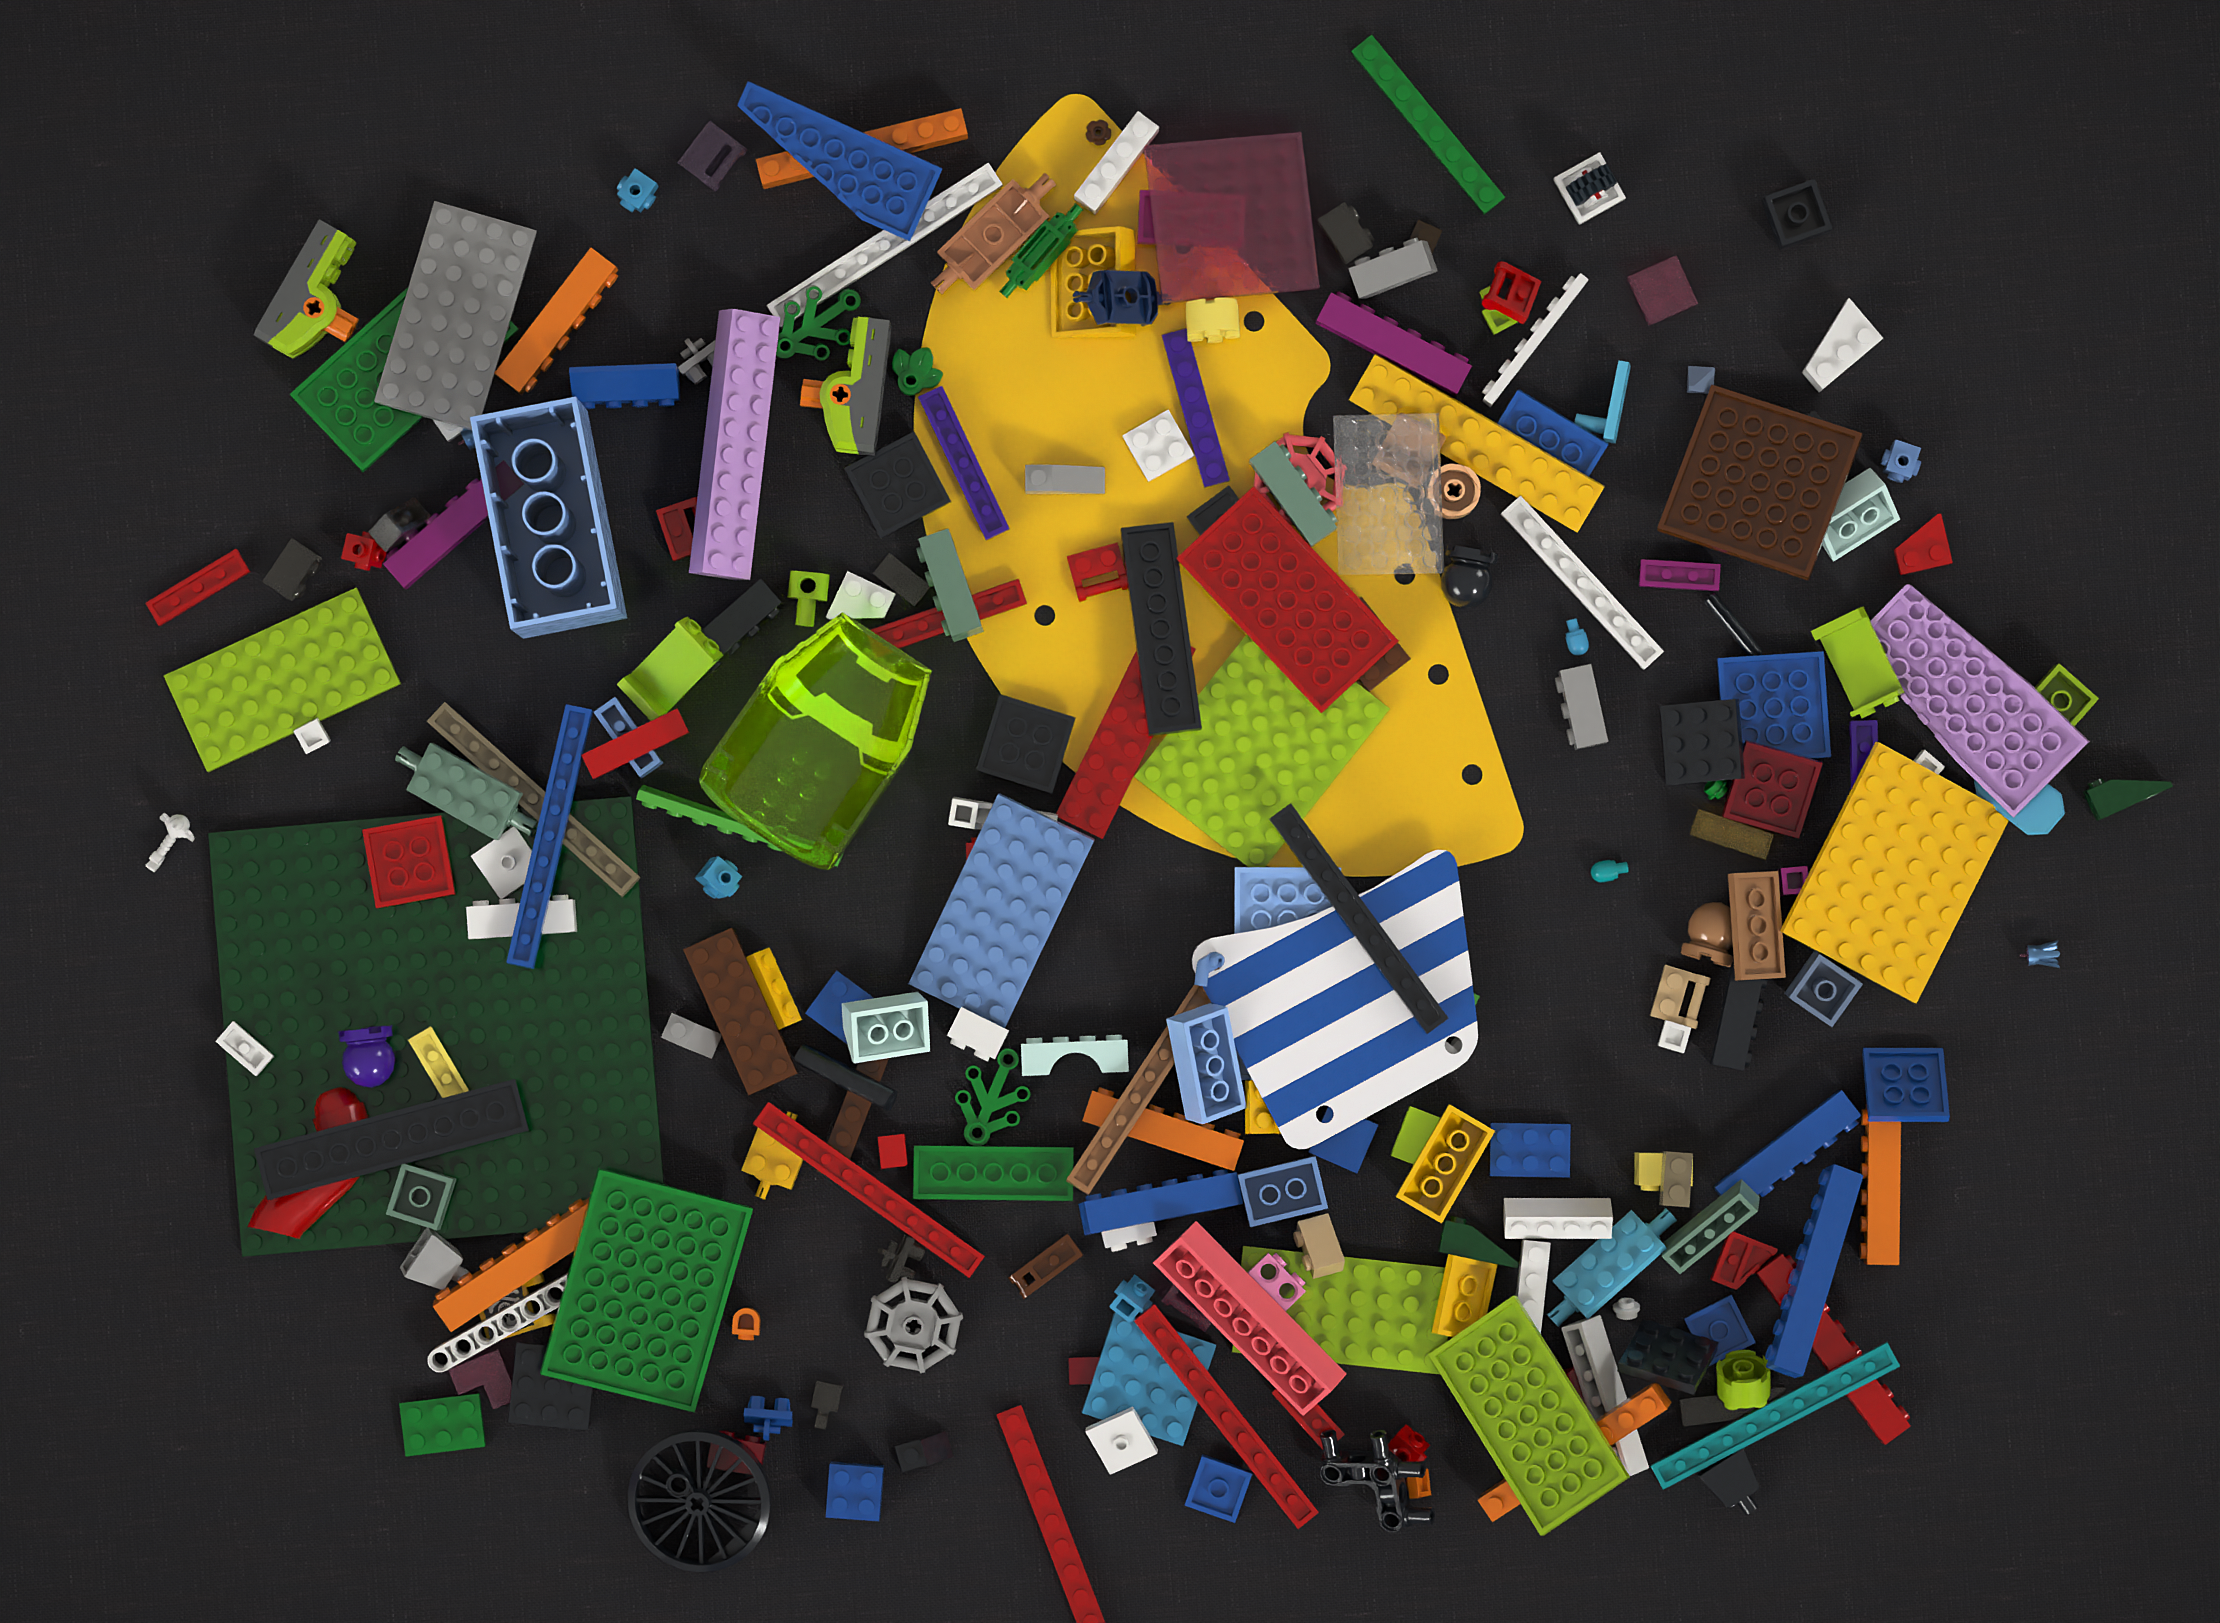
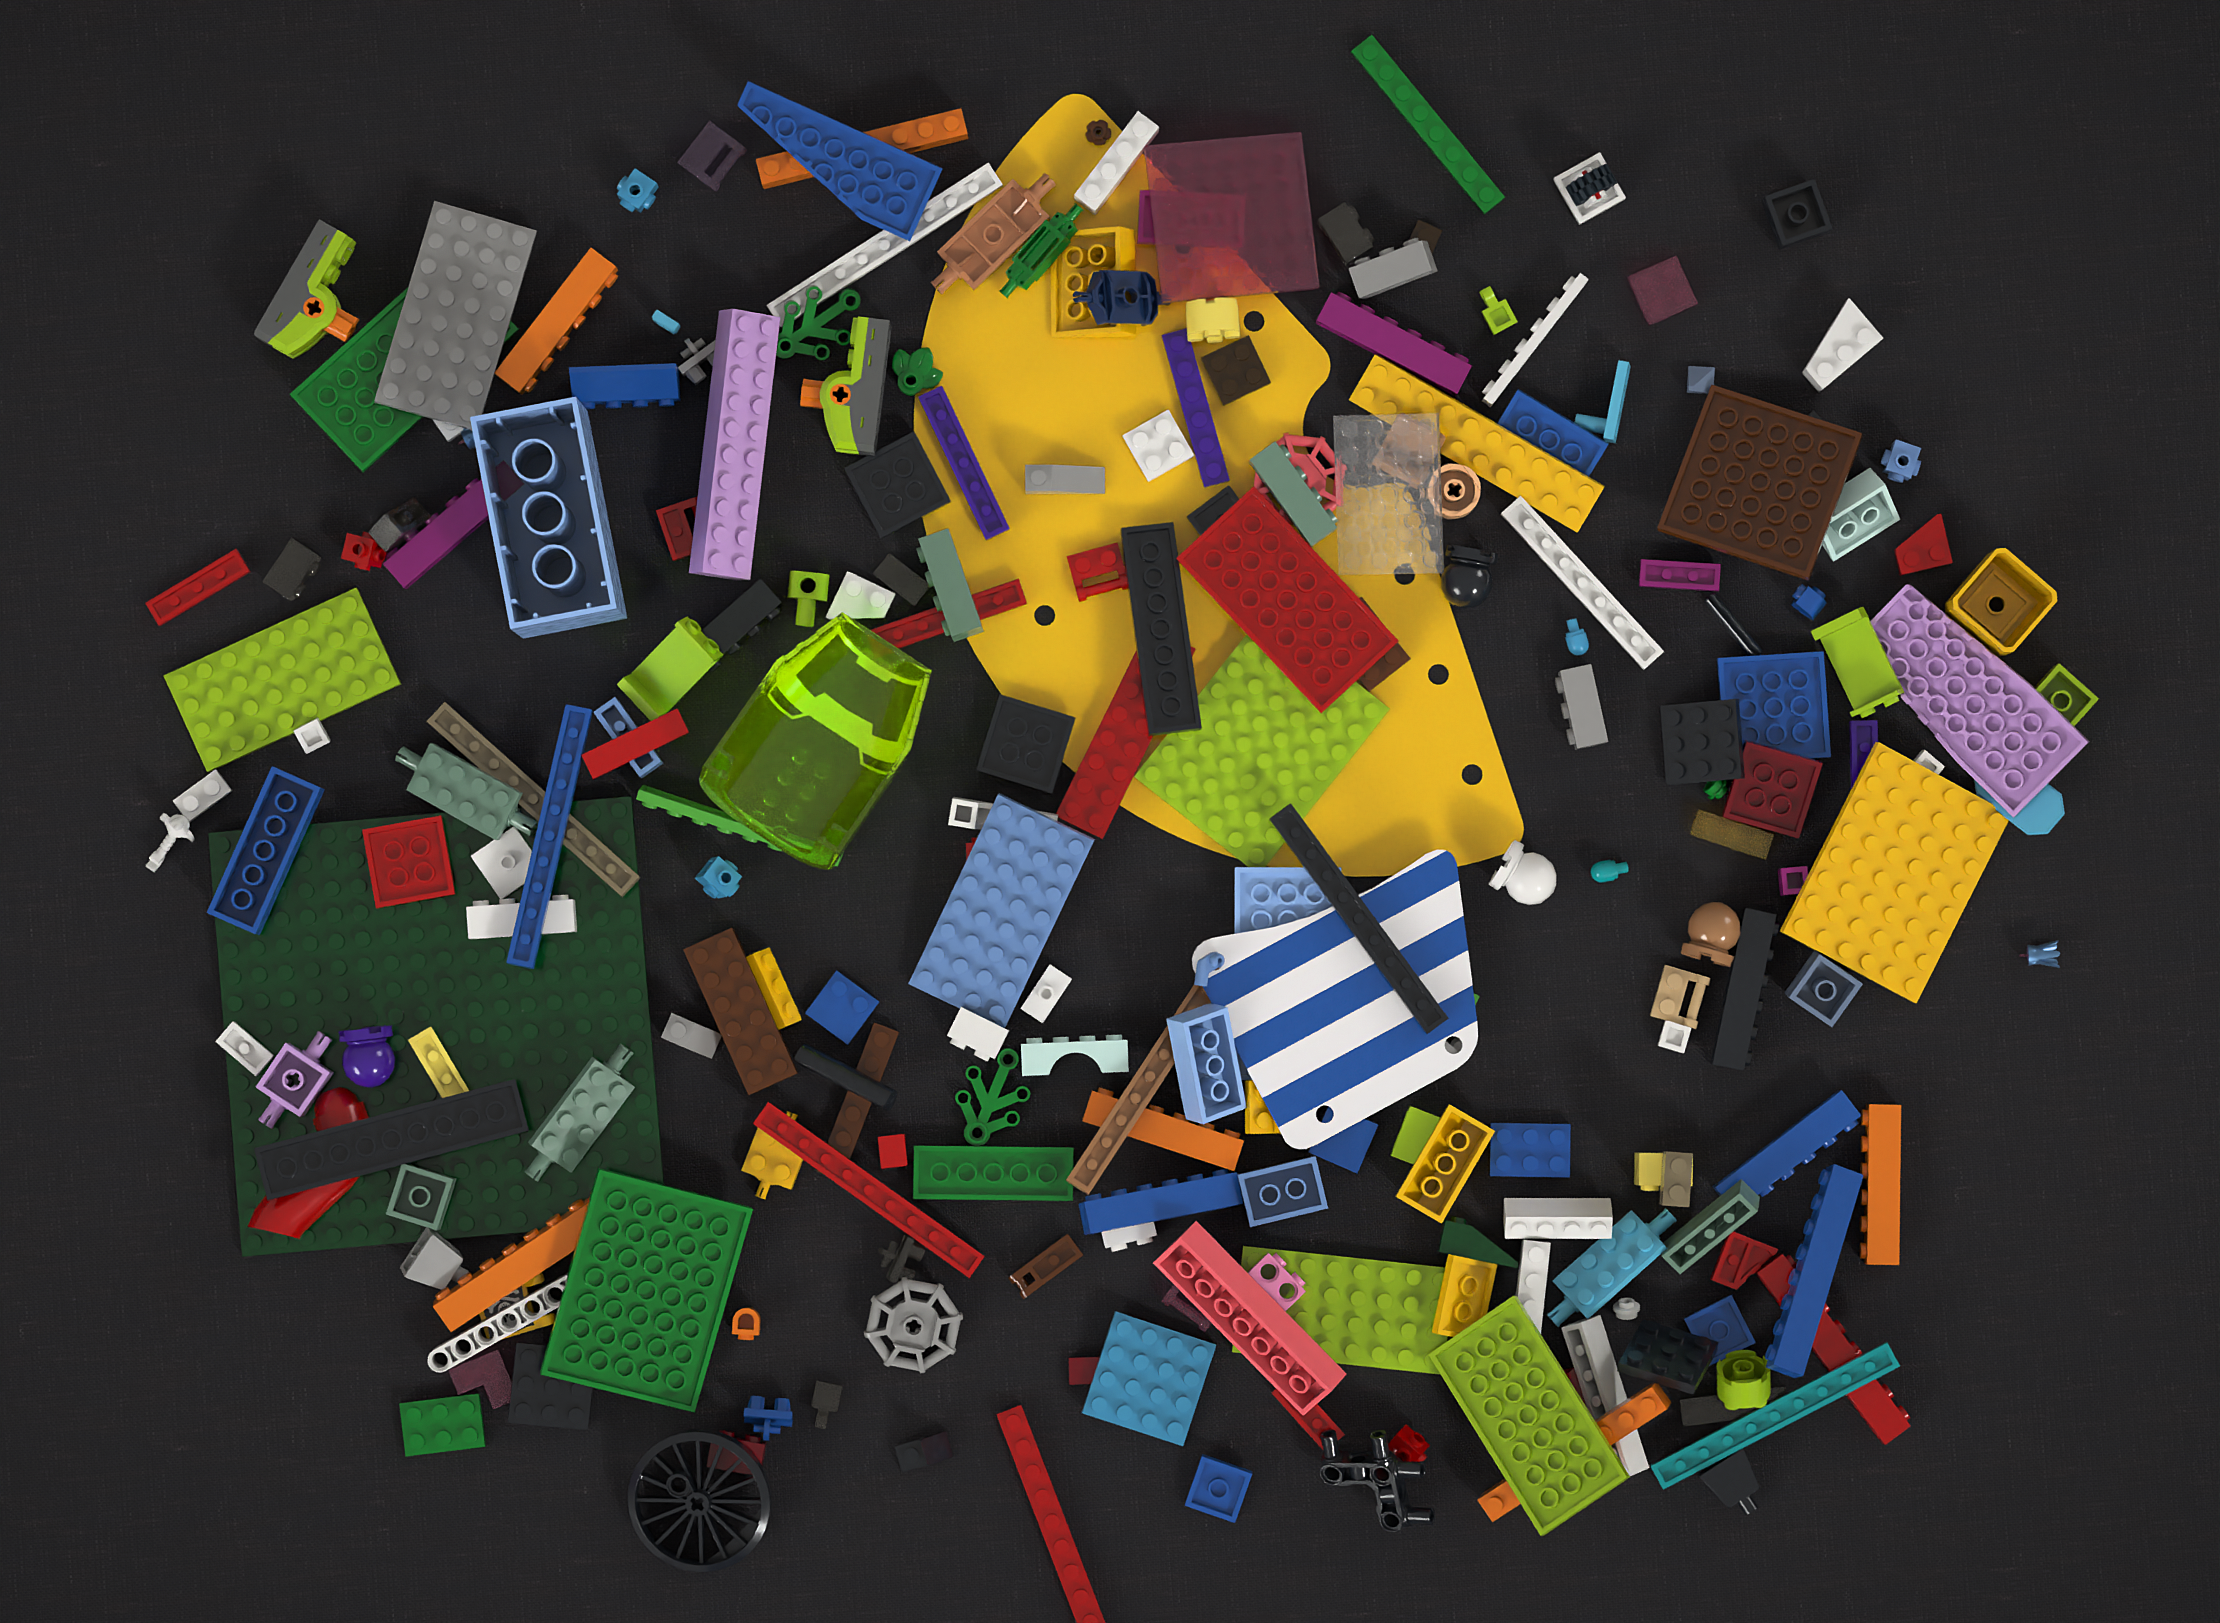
blue brick [826,1462,884,1521] -> none
light aqua slope [842,992,930,1063] -> none
white plate [1085,1407,1158,1475] -> none
dark azure brick [1109,1274,1155,1323] -> none
red plate [1133,1304,1319,1529] -> none
tan brick [1293,1213,1345,1279] -> none
orange plate [1406,1468,1431,1499] -> none
red plate [1482,261,1541,324] -> none
medium nougat plate [1728,871,1786,981] -> none
blue plate [1862,1048,1950,1122] -> none
dark green slope [2083,778,2173,821] -> none
none -> white plate [173,769,232,822]
none -> blue brick [207,766,325,935]
none -> lavender brick [256,1031,334,1129]
none -> sand green plate [524,1043,635,1182]
none -> medium azure tile [652,310,681,335]
none -> white plate [1021,965,1072,1023]
none -> dark brown plate [1201,335,1271,406]
none -> white tile [1489,840,1557,905]
none -> blue plate [1791,584,1827,620]
none -> yellow plate [1945,548,2057,656]

